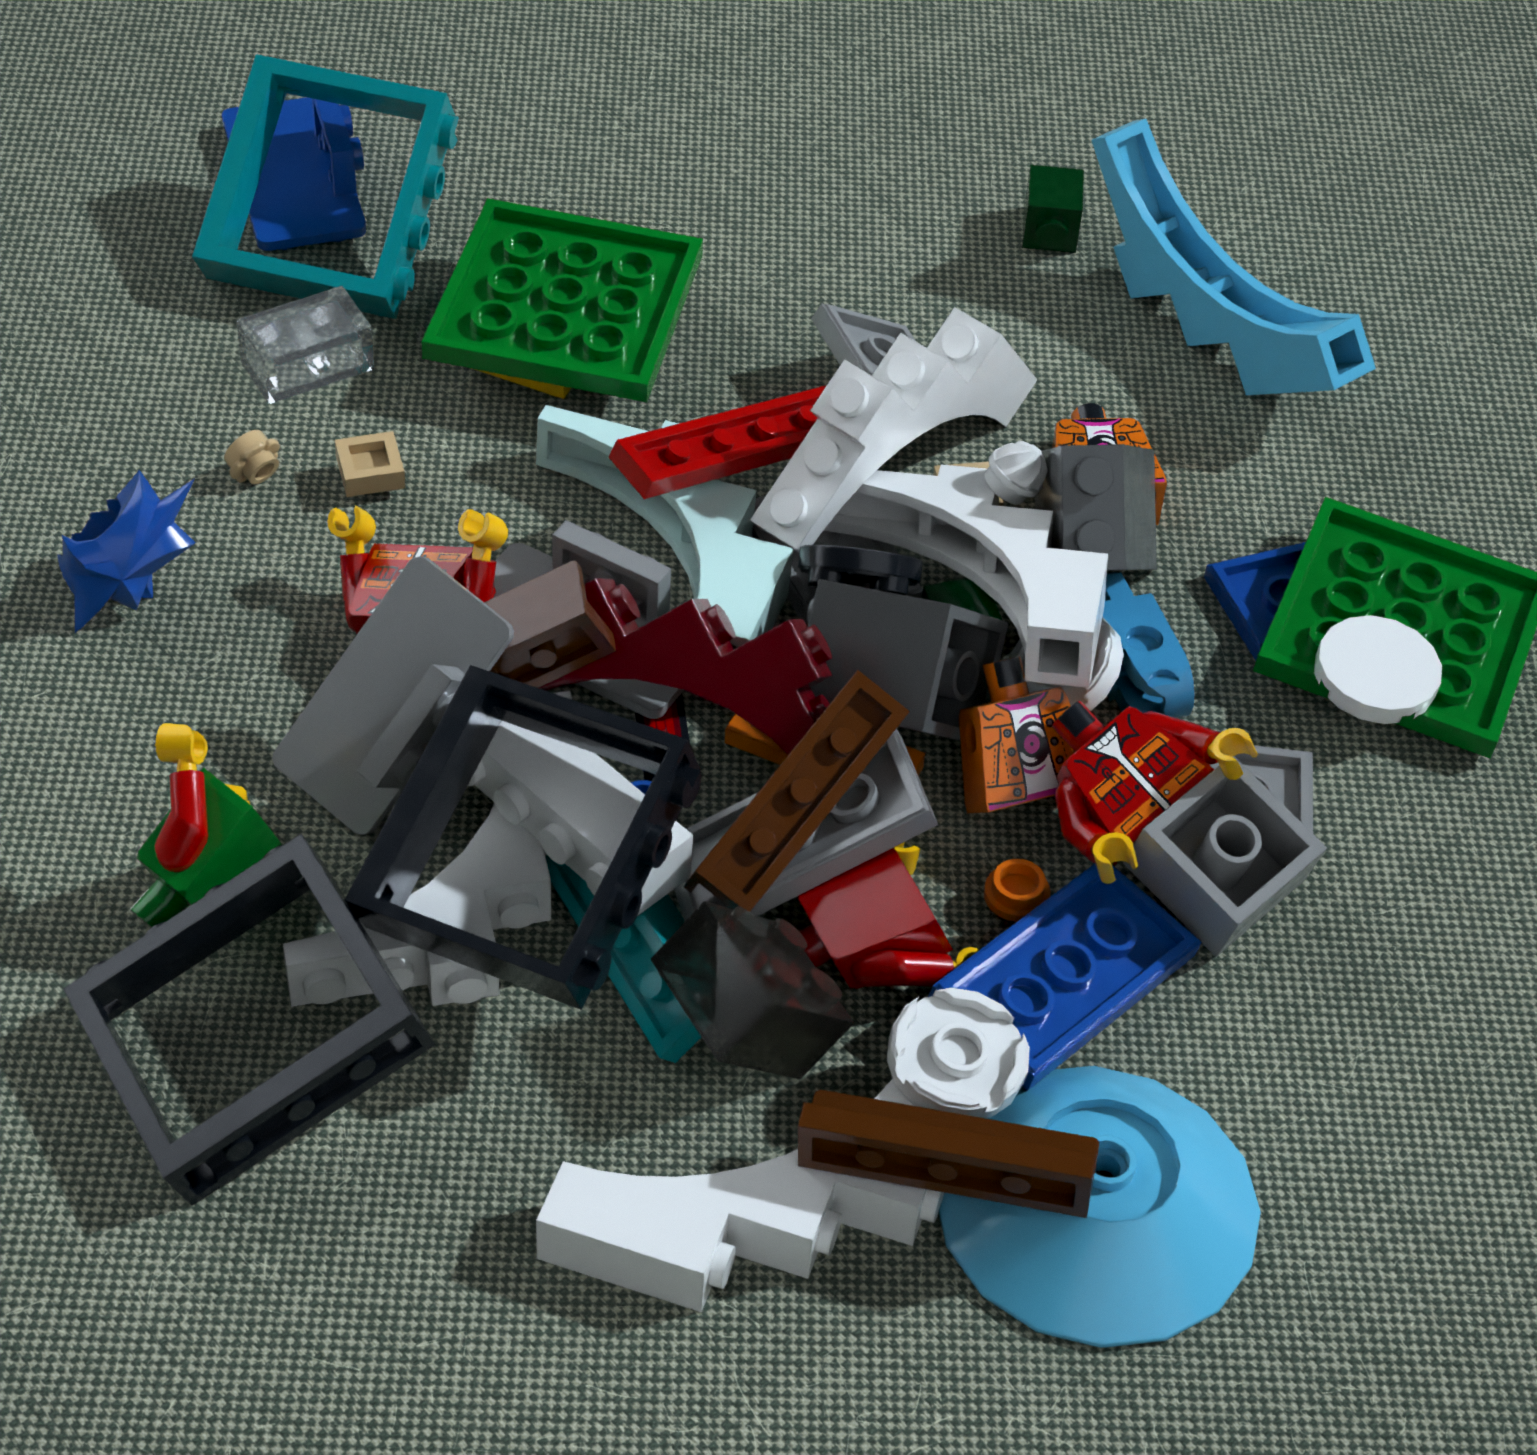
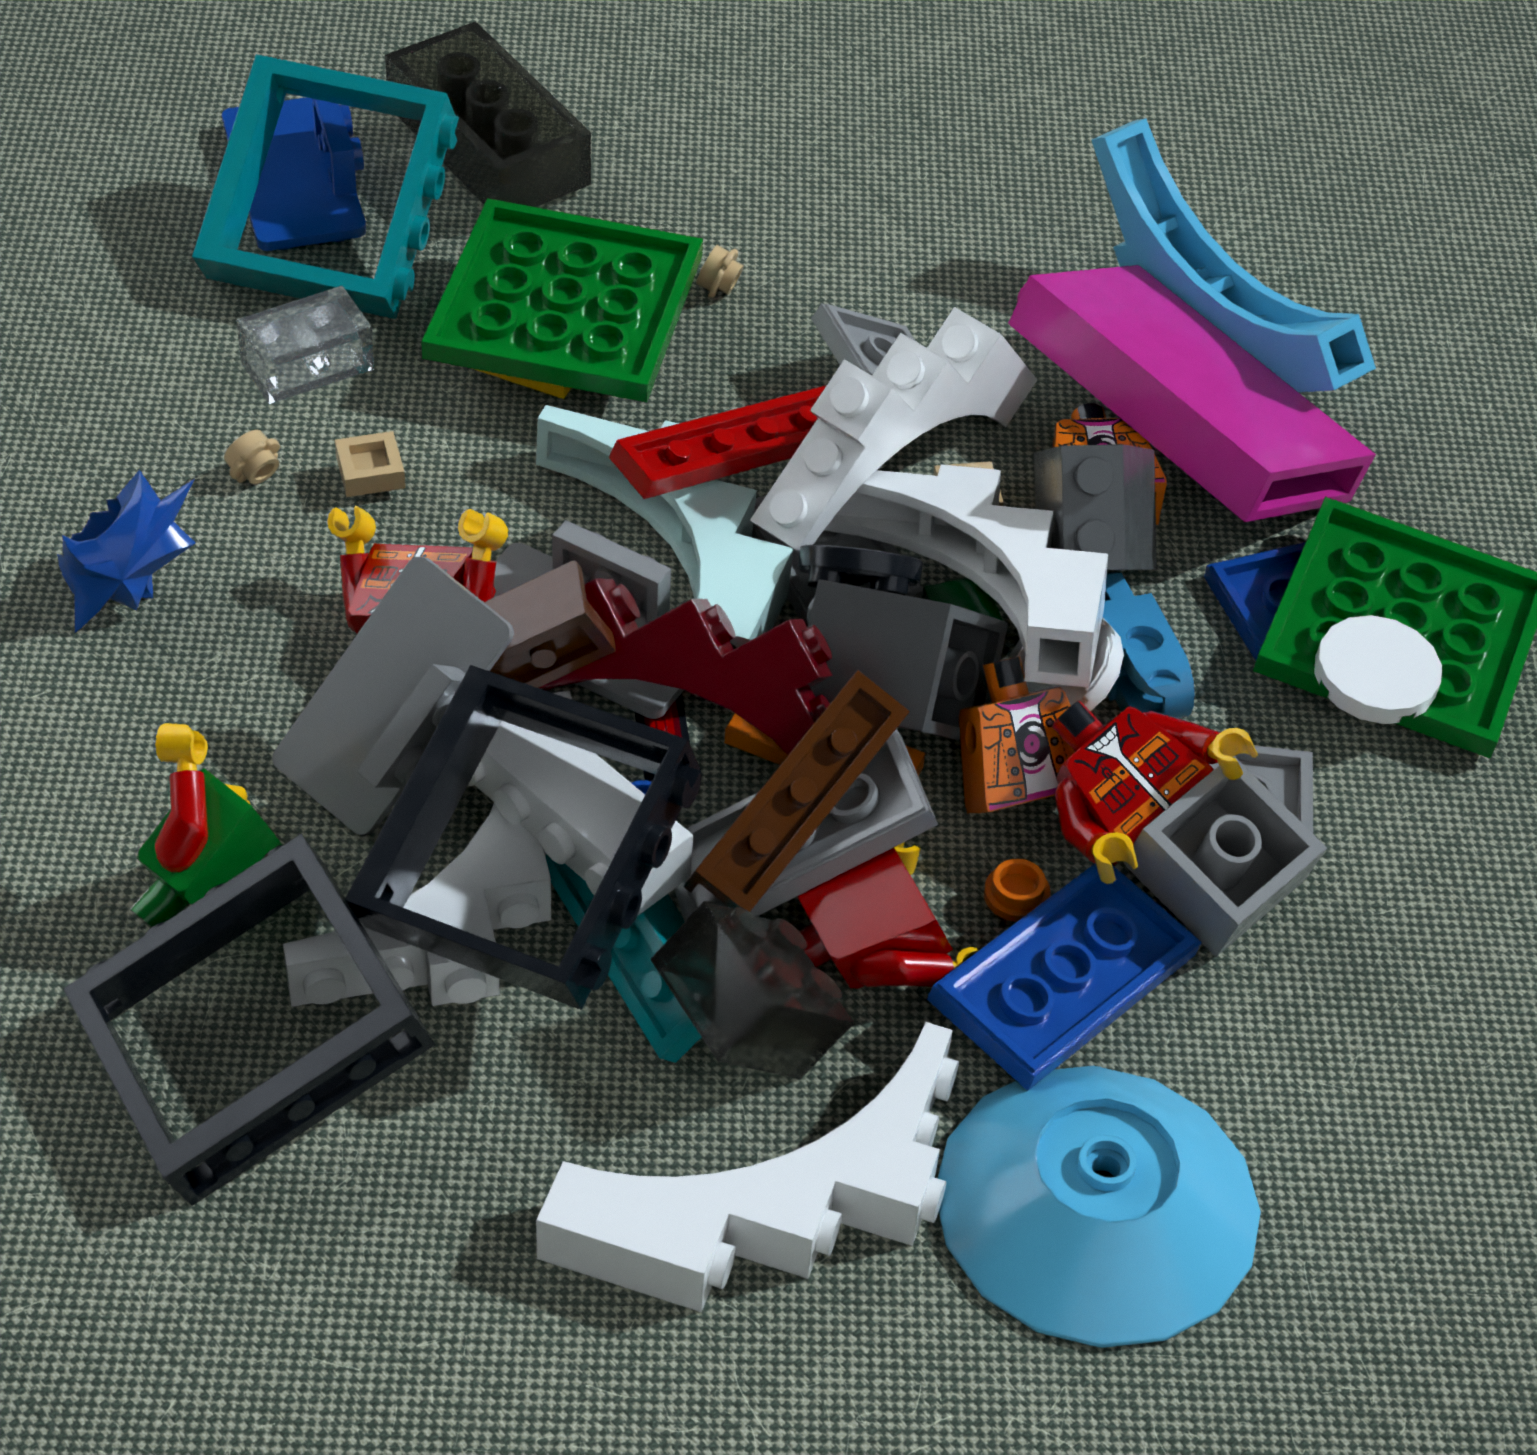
reddish brown panel [798,1090,1099,1218] -> none
white tile [887,988,1030,1119] -> none
white plate [984,440,1048,504] -> none
dark green brick [1022,165,1084,253] -> none
none -> clear smoke brick [385,21,592,207]
none -> tan plate [696,245,744,298]
none -> dark pink brick [1008,265,1376,522]

